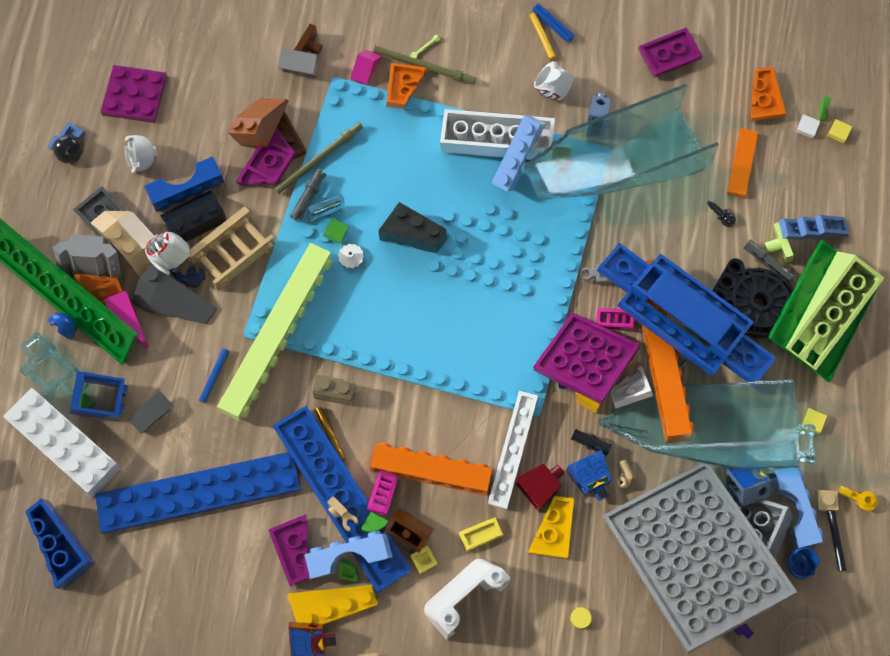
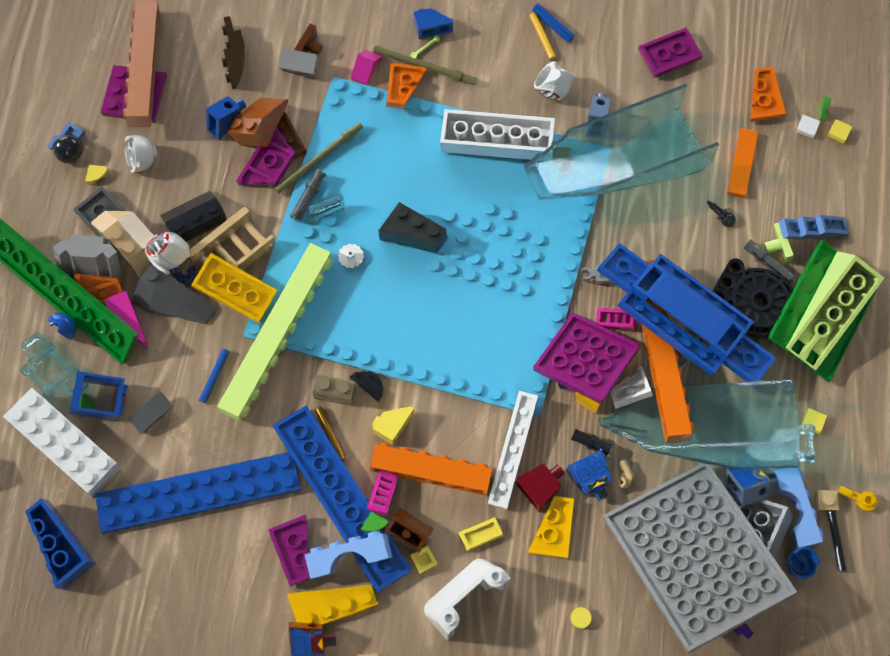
blue arch [144,156,224,212] -> none
bright green tile [323,218,349,244] -> none
tan plate [327,496,358,532] -> none
bright green tile [338,558,359,582] -> none
light blue arch [492,115,546,192] -> none
none -> light yellow tile [85,165,109,184]
none -> nougat brick [123,0,160,127]
none -> yellow tile [191,253,278,324]
none -> blue torso [206,96,246,140]
none -> dark brown slope [221,16,245,89]
none -> black tile [350,371,384,403]
none -> light yellow slope [372,406,414,445]
none -> blue slope [414,8,453,39]

